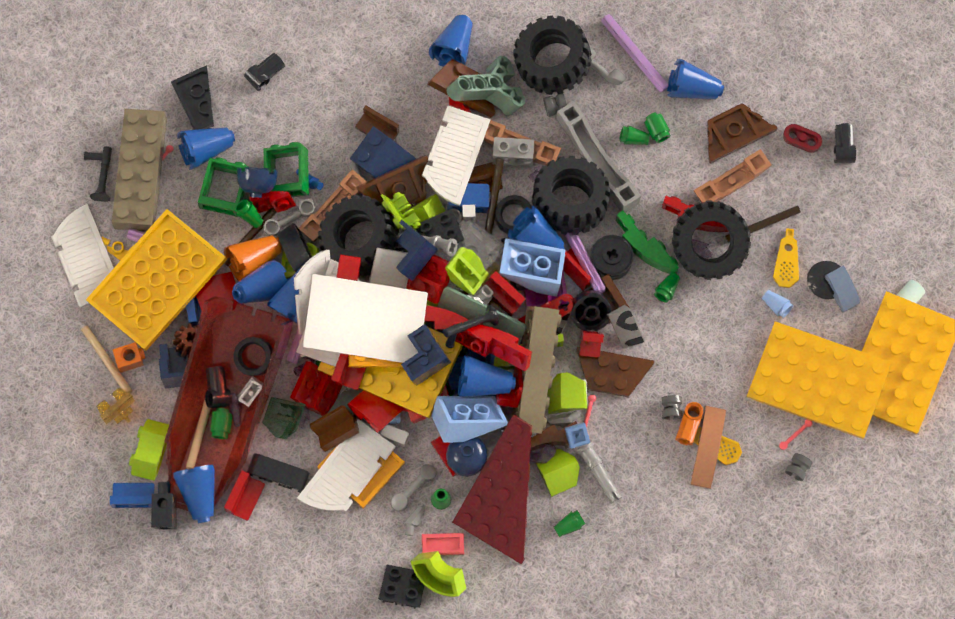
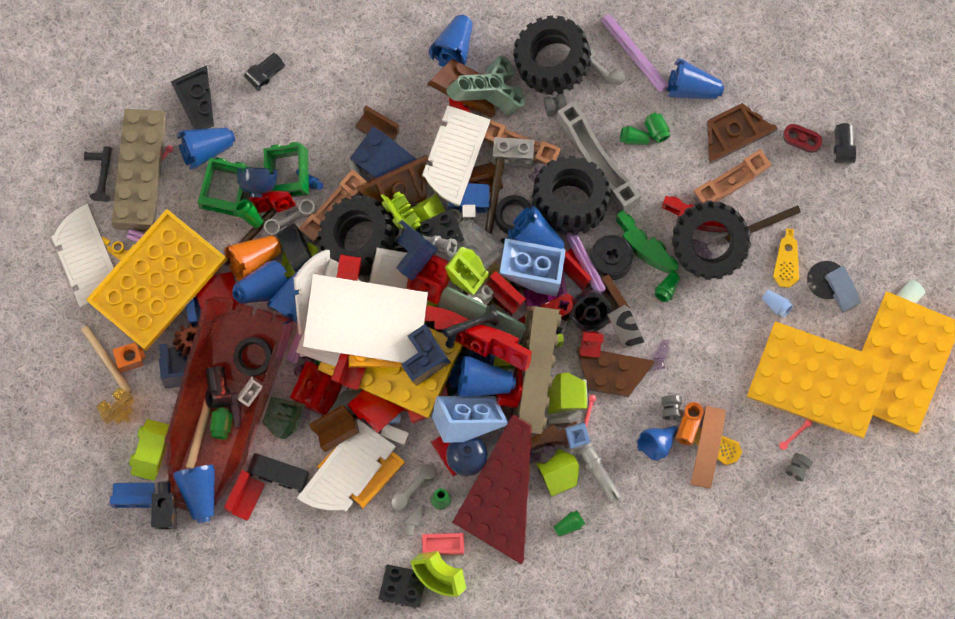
none -> blue hat [637,426,678,461]
none -> clear purple bar [652,339,669,370]

